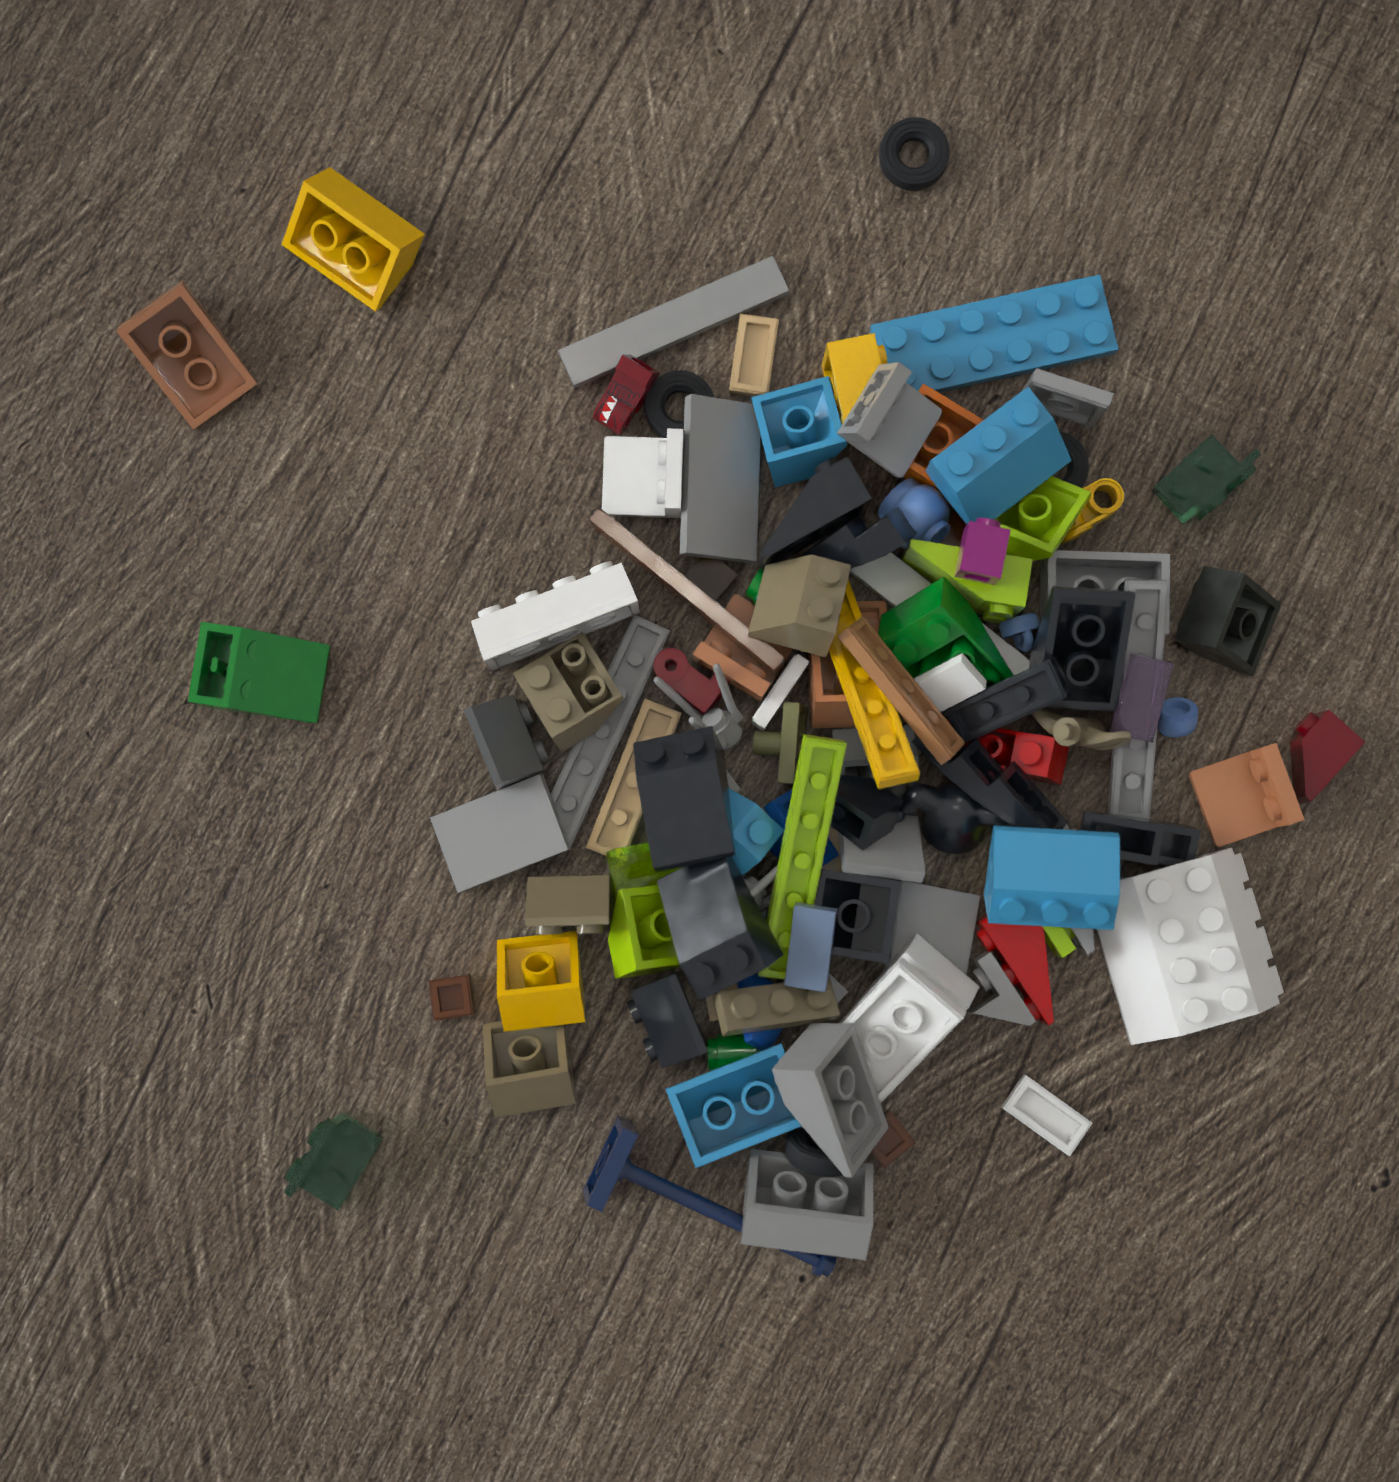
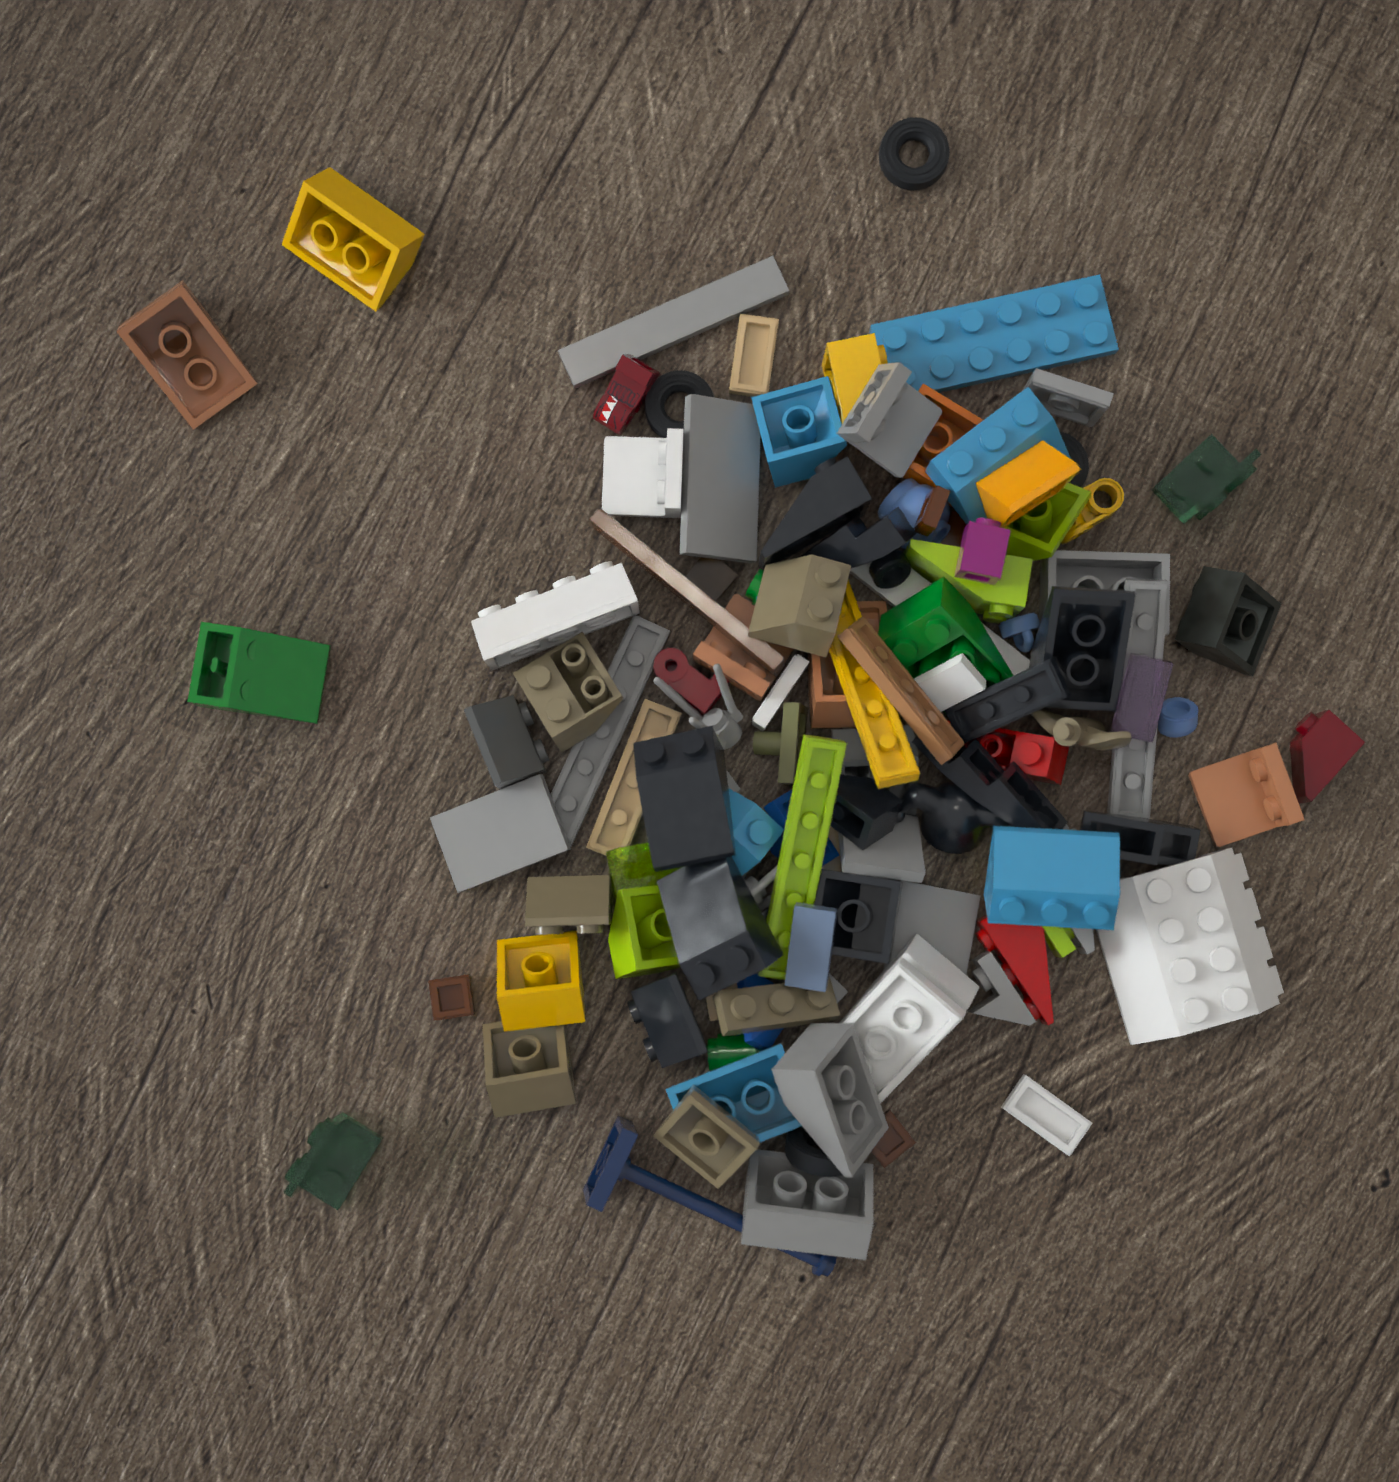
none -> dark tan slope [653,1084,760,1189]
none -> black tile [869,550,911,589]
none -> reddish brown tile [914,485,950,537]
none -> light orange slope [975,440,1081,528]

